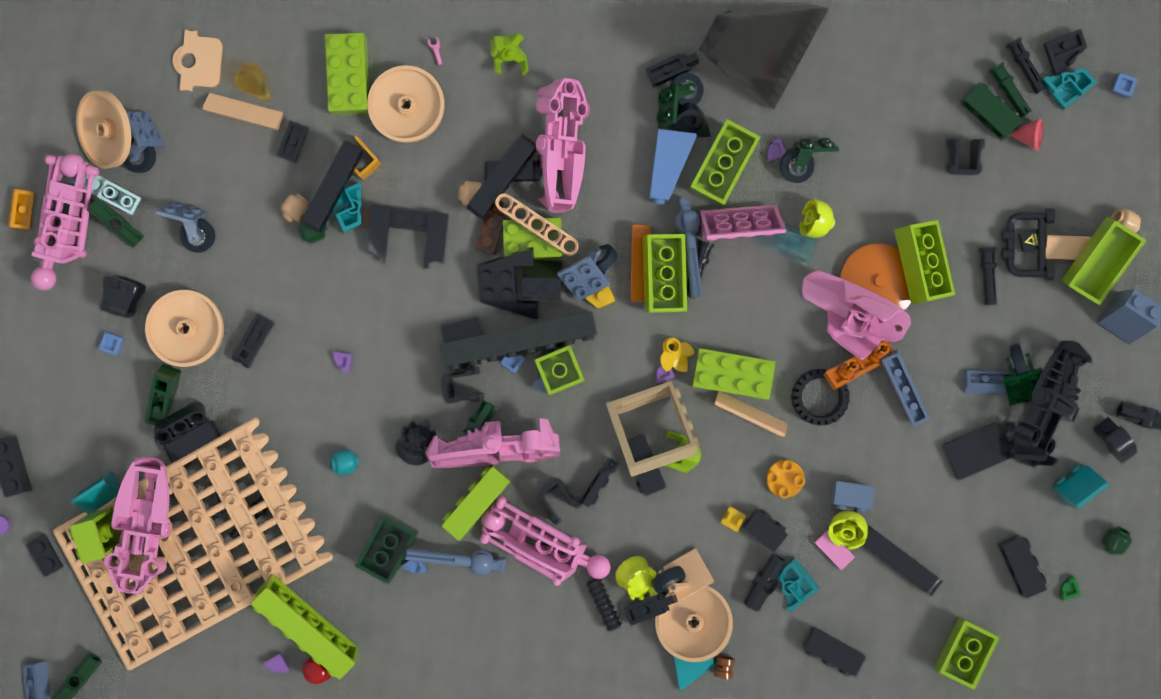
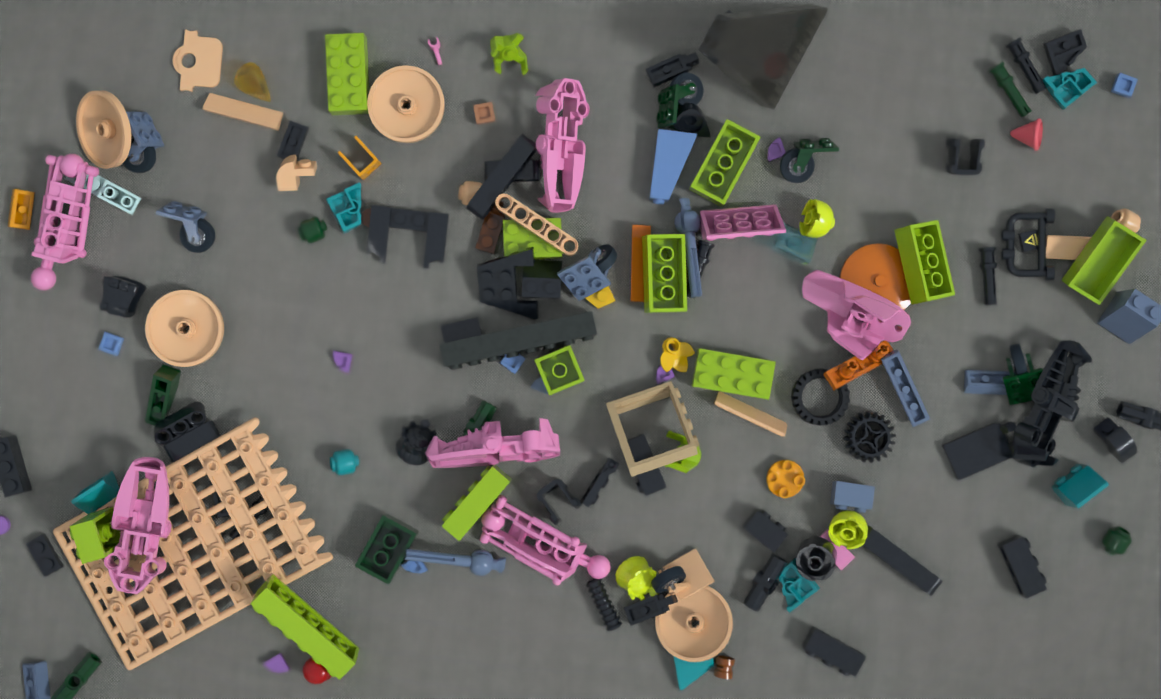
dark green piece [87,197,144,248] -> none
black plate [231,313,275,369] -> none
light nougat head [281,194,309,223] -> none
black beam [301,140,364,233] -> none
black piece [441,367,484,404] -> none
yellow tile [720,506,747,532] -> none
lime brick [934,617,1000,690] -> none
dark green brick [959,82,1022,141] -> none
green tile [1060,576,1081,601] -> none
none -> light nougat brick [276,154,317,191]
none -> nougat plate [473,102,496,125]
none -> black brick [796,536,837,581]
none -> black gear [843,411,896,463]

